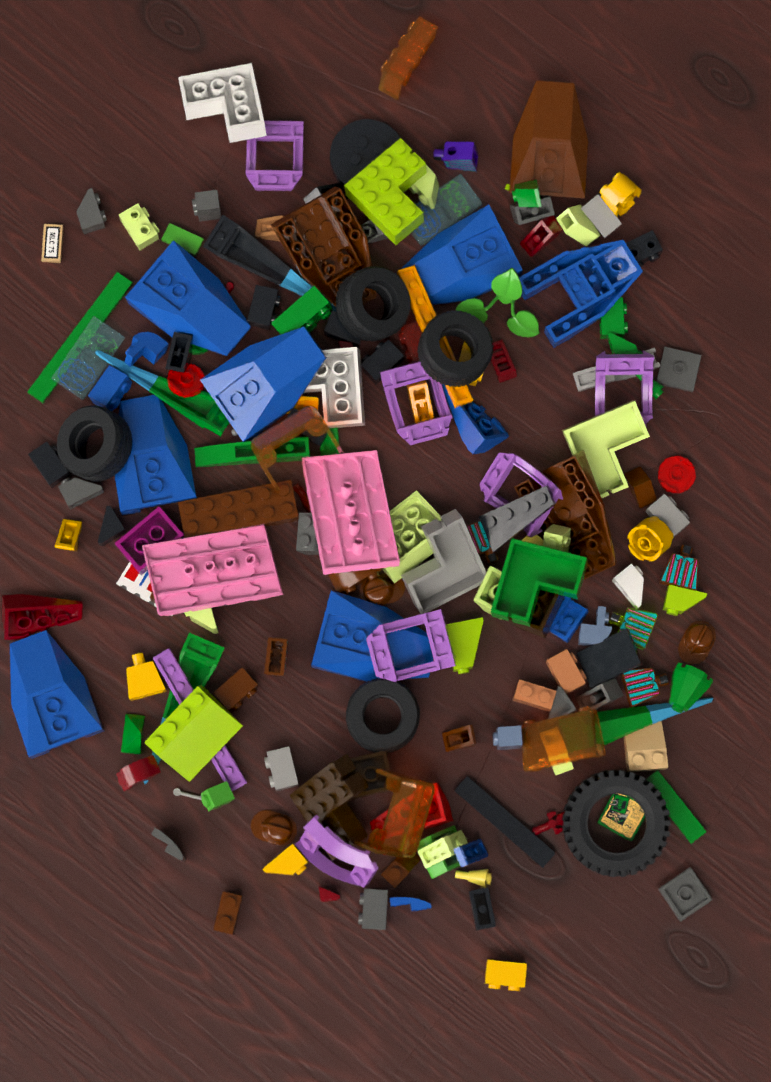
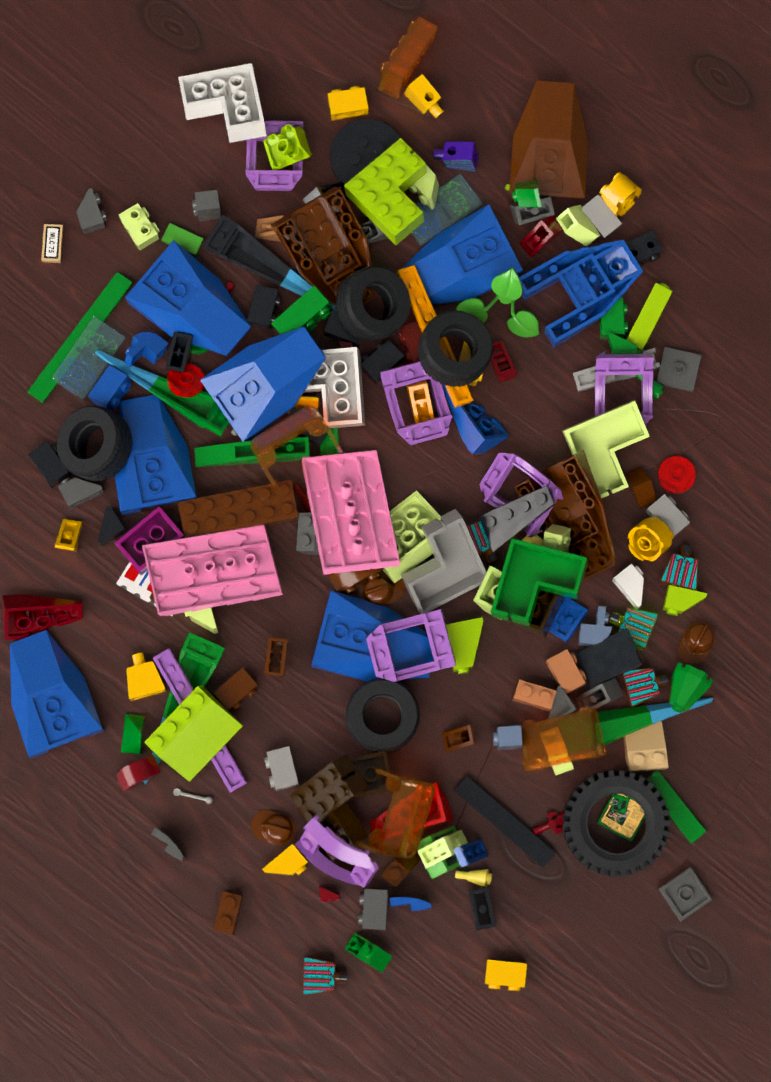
bright green brick [201,781,235,812] -> none
none -> lime slope [263,124,313,170]
none -> torso [303,957,347,995]
none -> yellow brick [328,86,368,120]
none -> green slope [345,933,392,973]
none -> yellow torso [404,74,444,118]
none -> lime brick [627,283,673,352]

